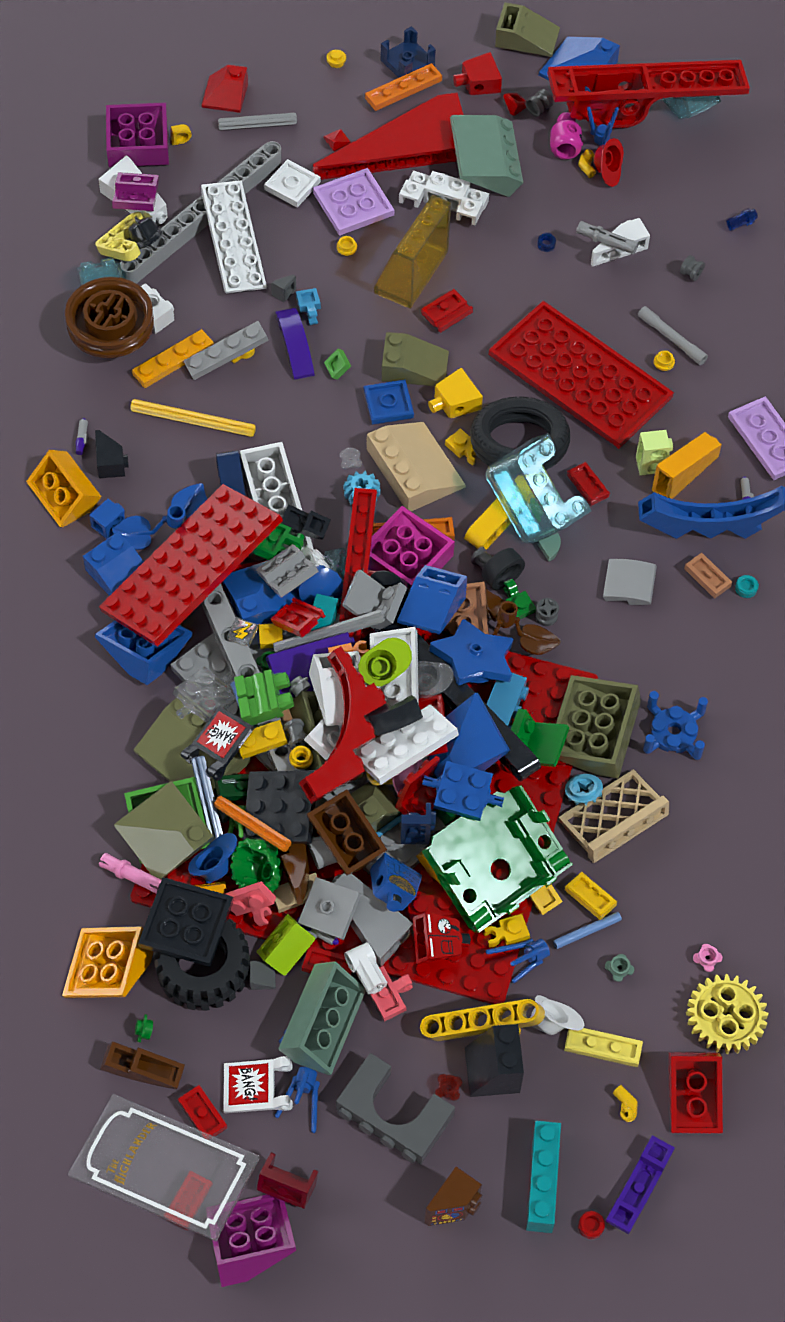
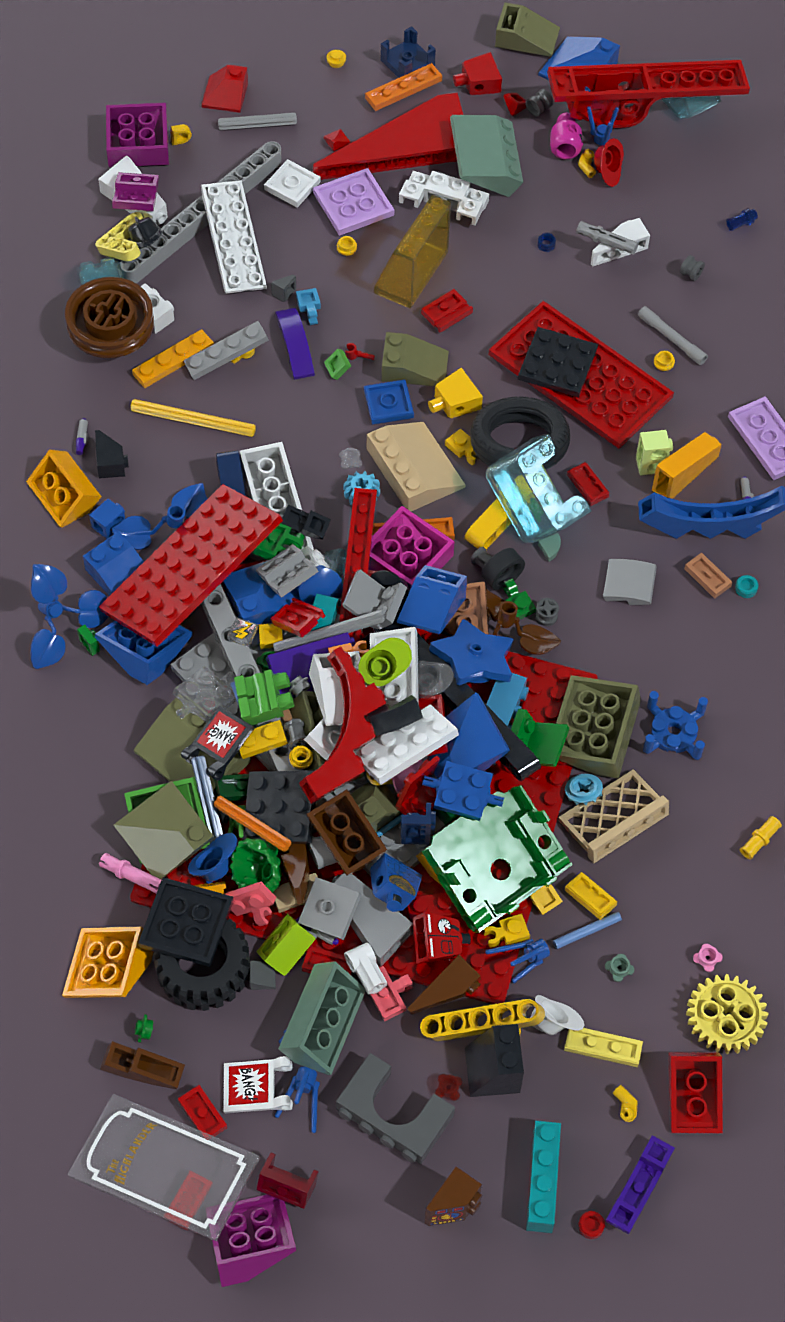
none -> blue plant [30,564,109,669]
none -> green plate [77,624,100,656]
none -> red hand [345,343,375,360]
none -> reddish brown slope [407,955,481,1015]
none -> black plate [518,327,599,398]
none -> yellow pin [740,816,782,860]

